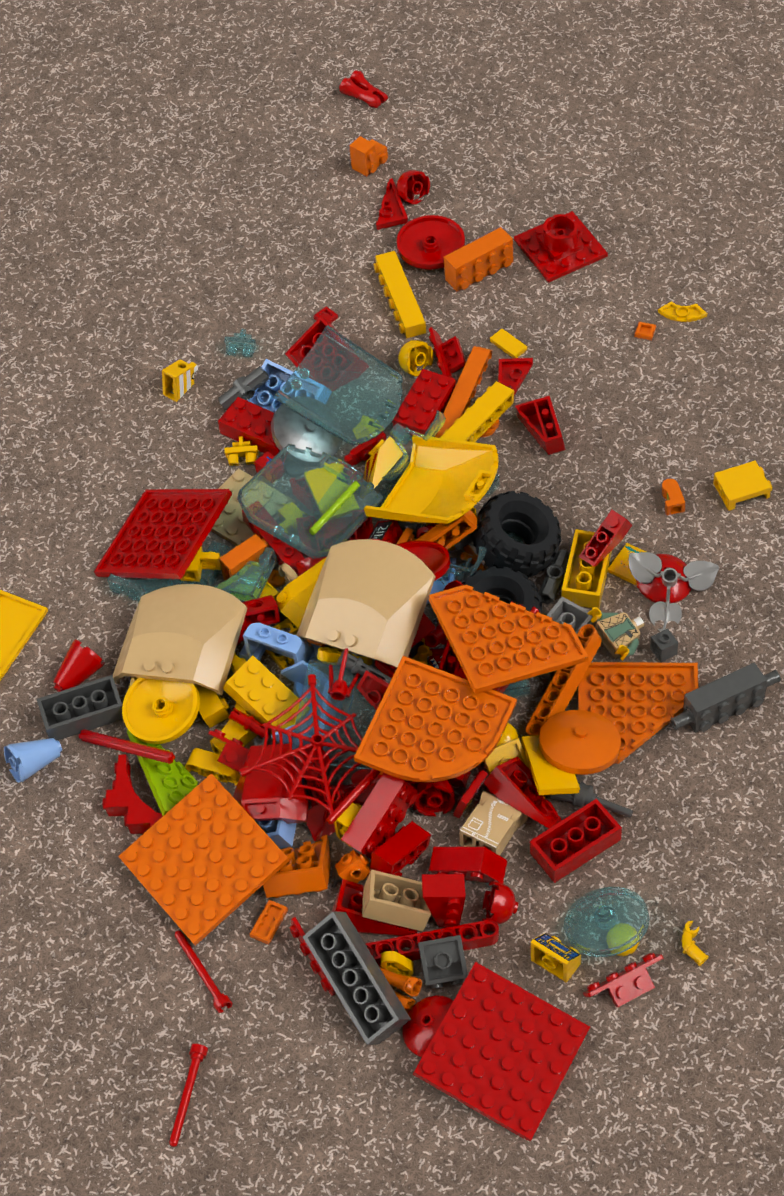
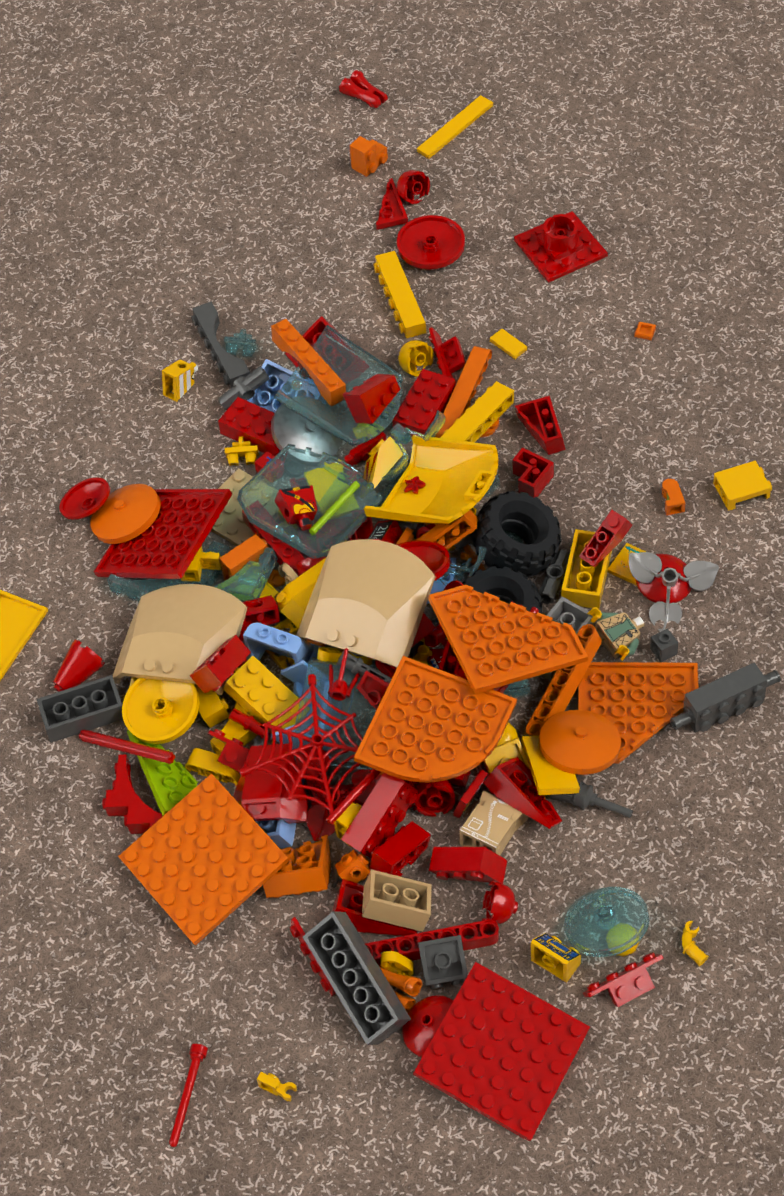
light blue cone [4,738,62,783] -> none
red piece [174,931,233,1013] -> none
orange plate [250,900,288,945] -> none
red tile [314,306,338,323] -> none
red wedge [421,874,466,928] -> none
orange brick [444,227,513,292] -> none
red wing [498,358,533,396] -> none
red brick [530,798,622,883] -> none
yellow tile [658,301,708,322] -> none
none -> red dish [59,477,110,520]
none -> orange dish [90,484,161,544]
none -> red wedge [190,635,251,694]
none -> dark grey arch [191,301,250,388]
none -> yellow plate [257,1072,297,1101]
none -> orange arch [271,319,346,407]
none -> torso [275,485,317,530]
none -> red wedge [342,374,400,424]
none -> red plant [404,476,426,494]
none -> yellow tile [417,95,493,159]
none -> red brick [512,447,554,498]

